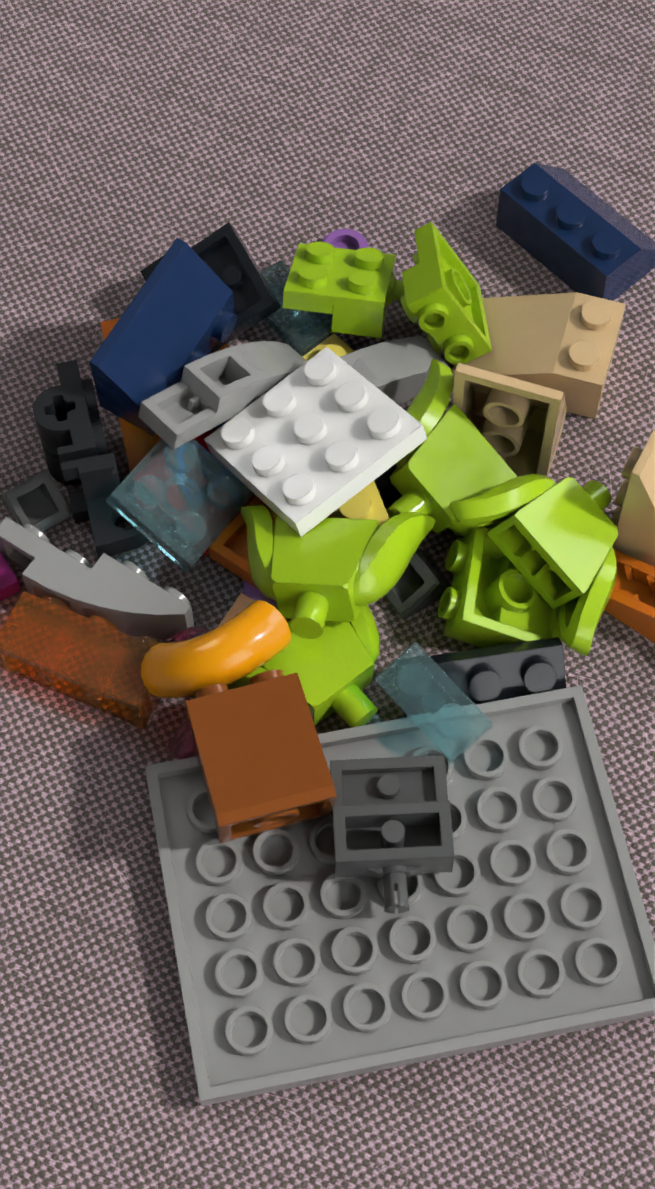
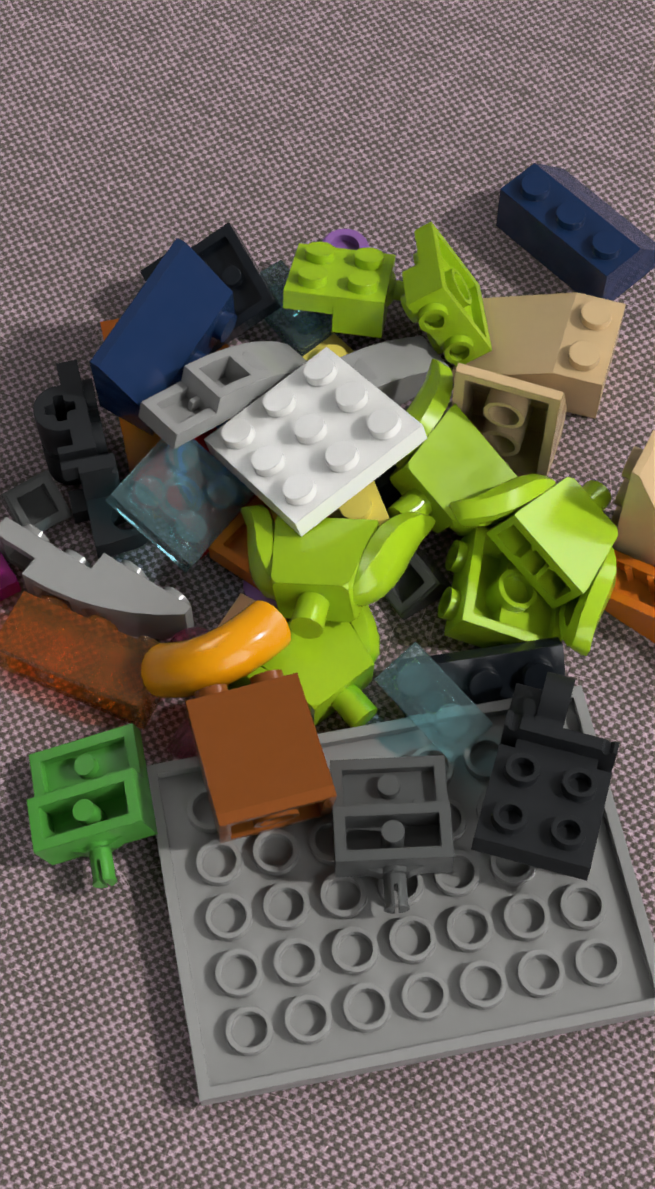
none -> bright green plate [26,723,158,888]
none -> black plate [471,672,620,881]

